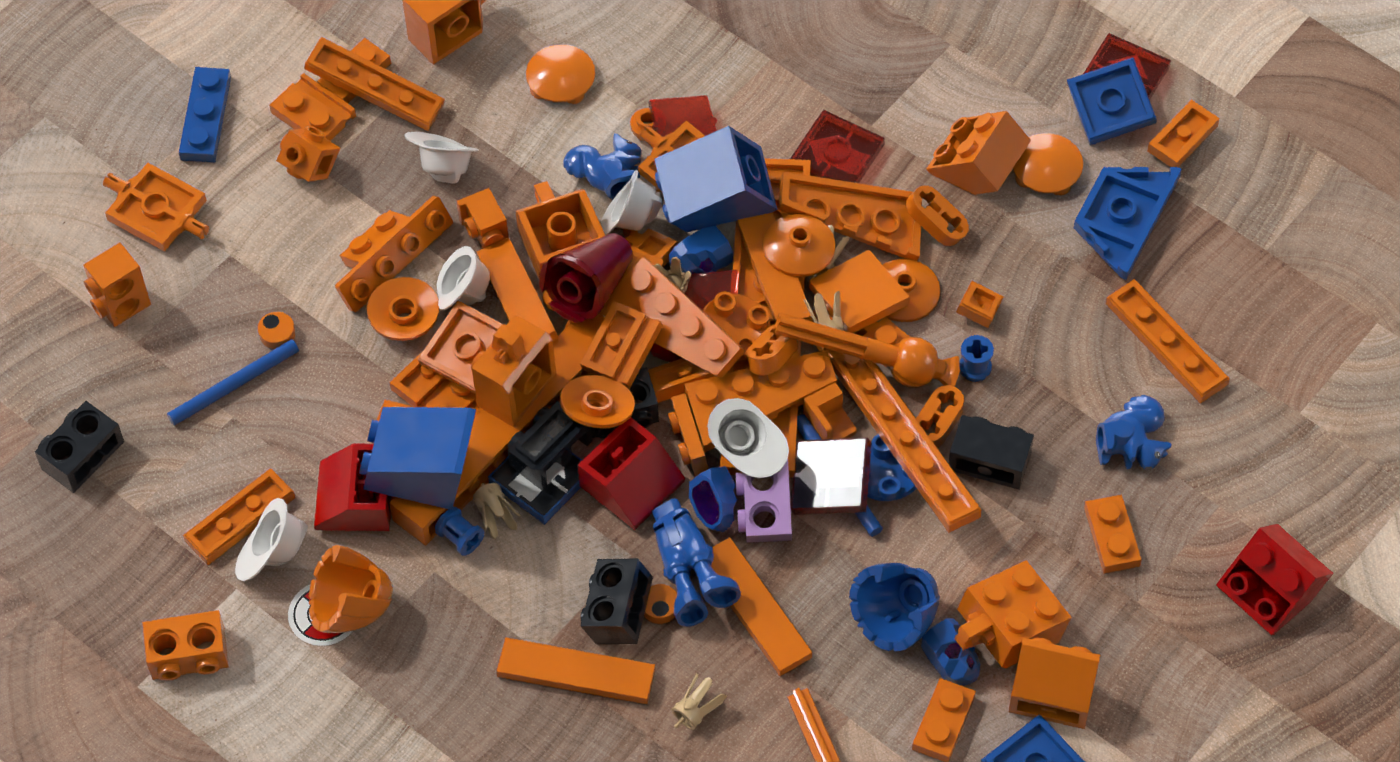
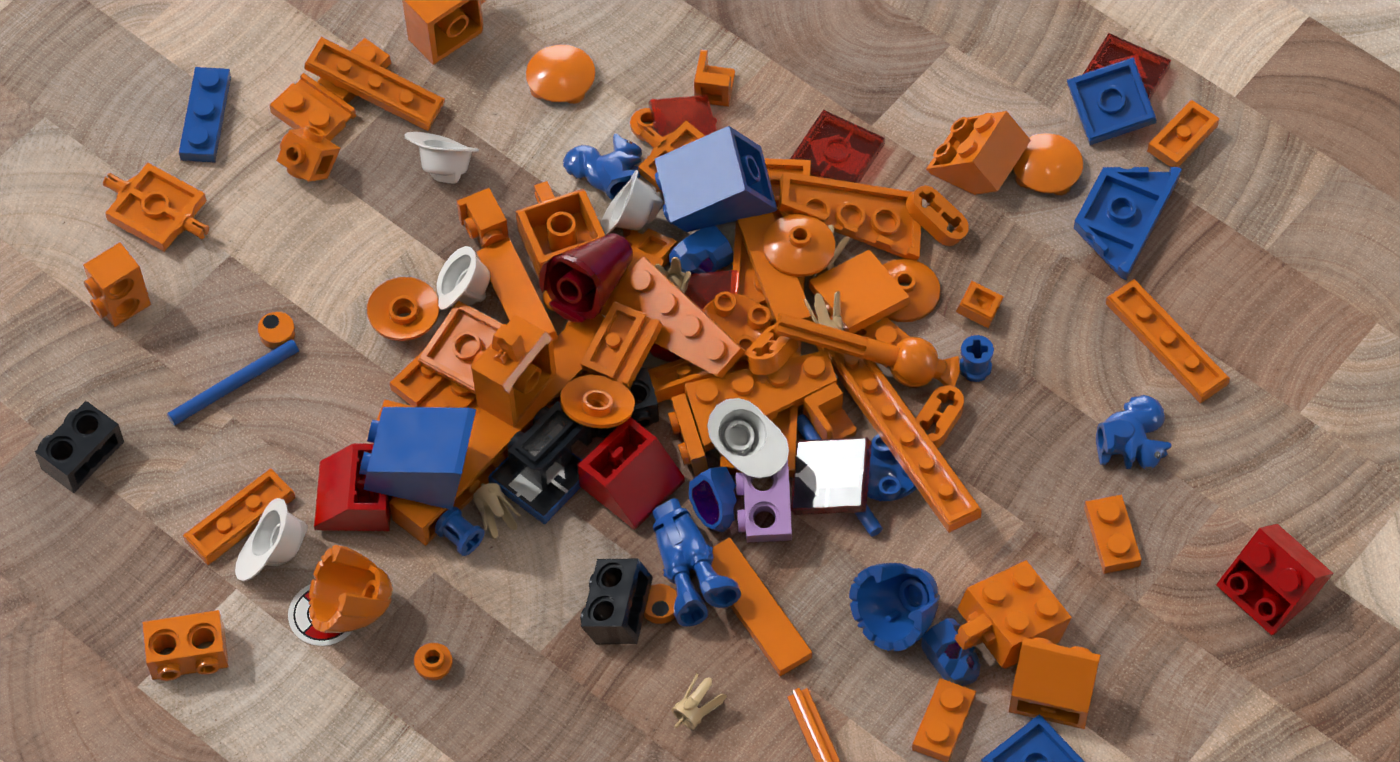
orange bracket [335,196,453,312] -> none
orange tile [496,637,656,705] -> none
black brick [948,415,1034,490] -> none
none -> orange plate [414,643,453,681]
none -> orange panel [694,50,735,107]

